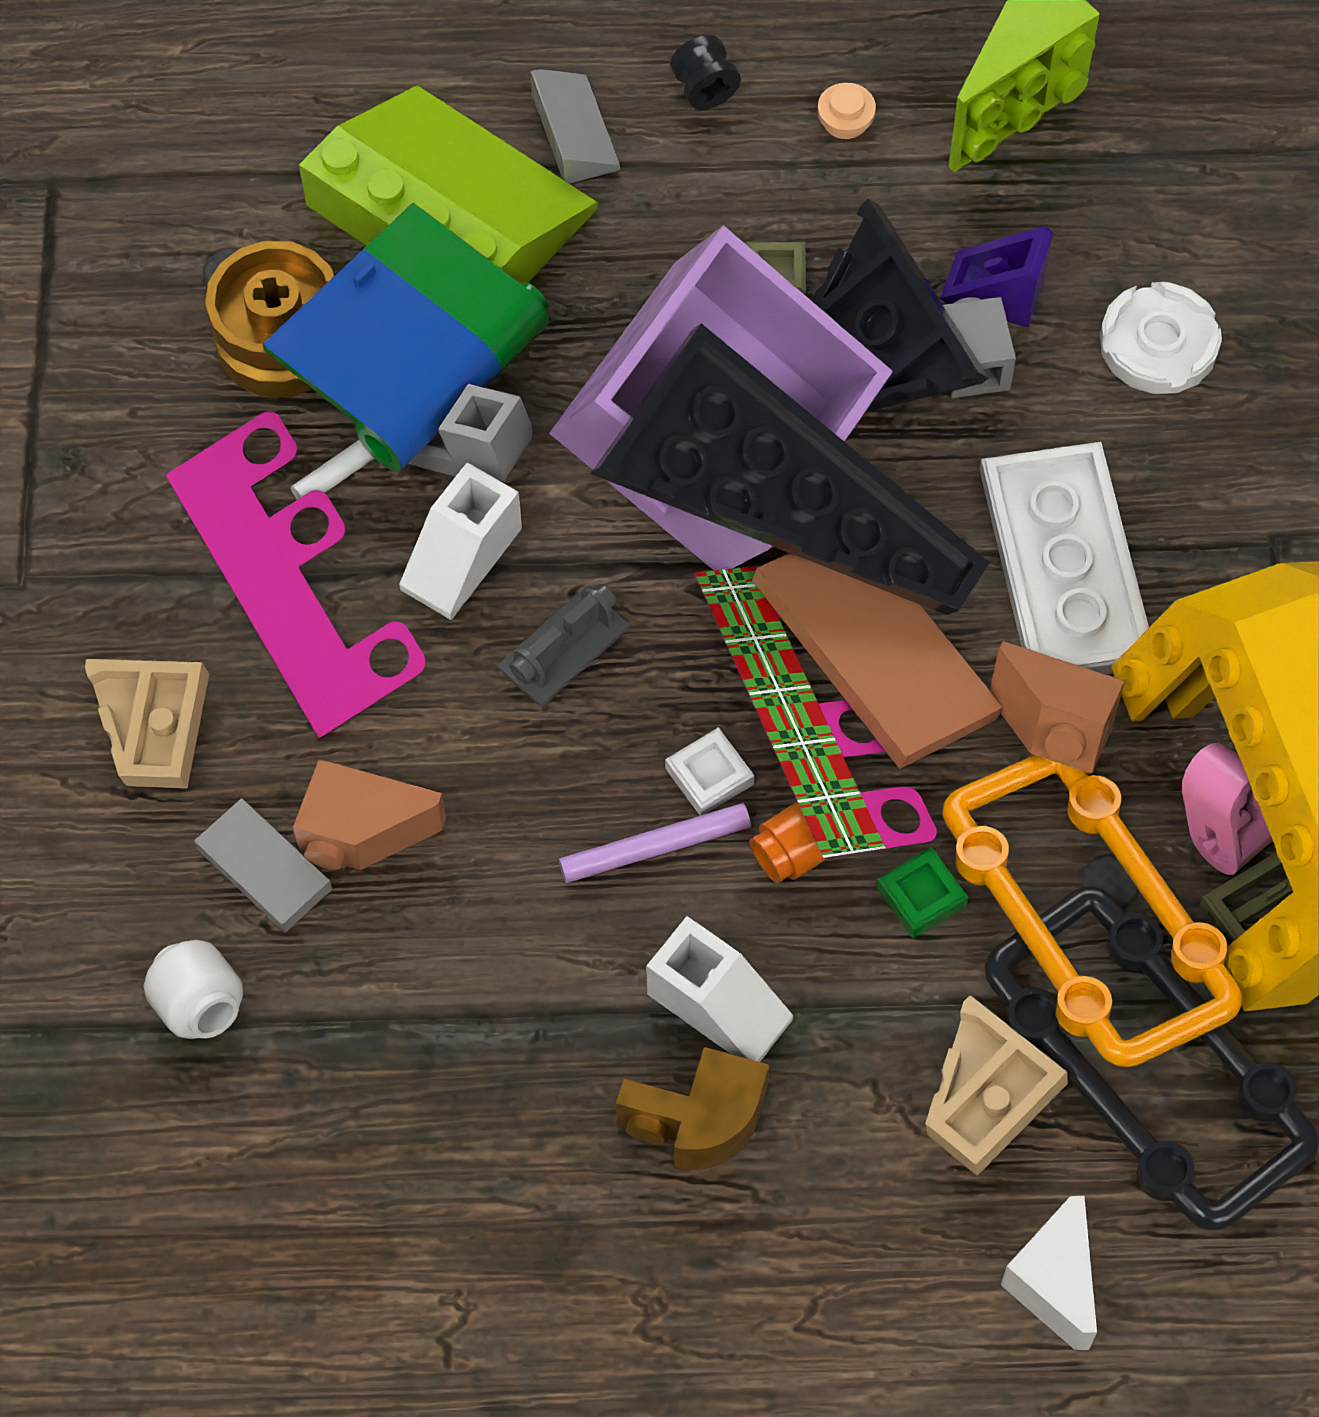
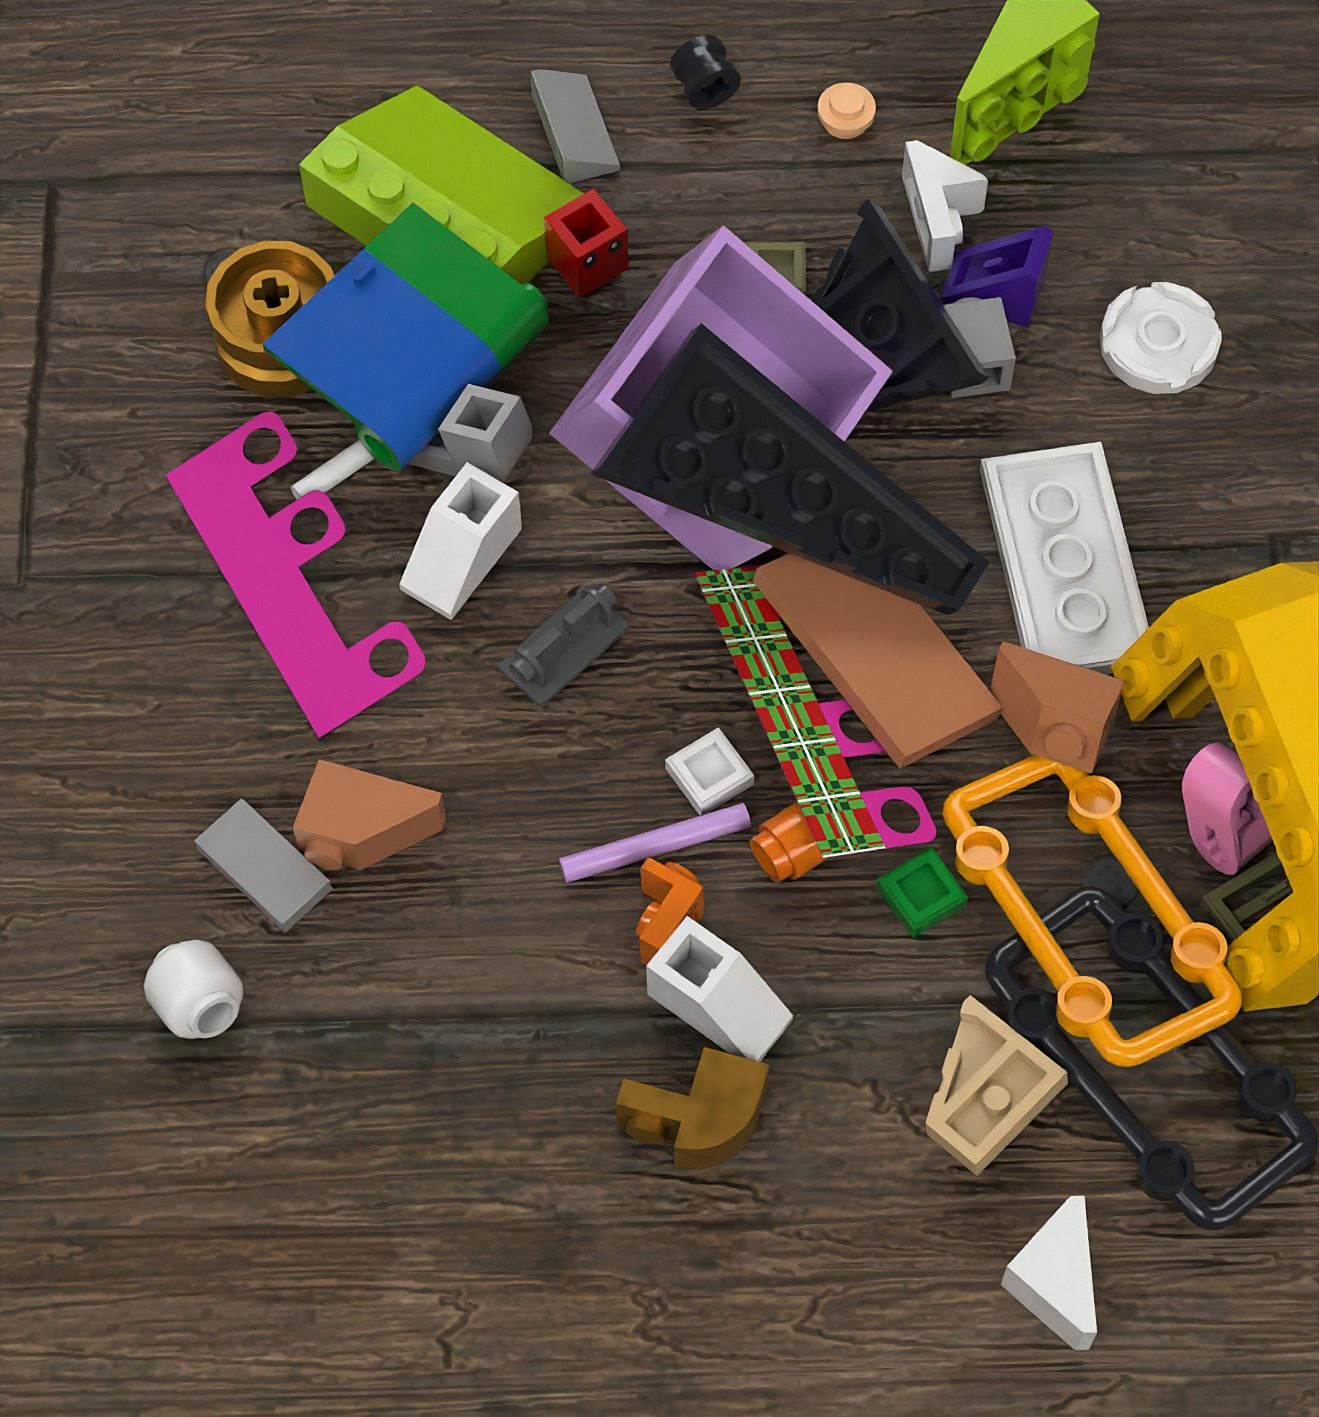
tan wing [85,659,209,788] -> none
none -> red brick [544,188,629,298]
none -> orange bracket [636,858,704,966]
none -> white slope [902,140,988,272]

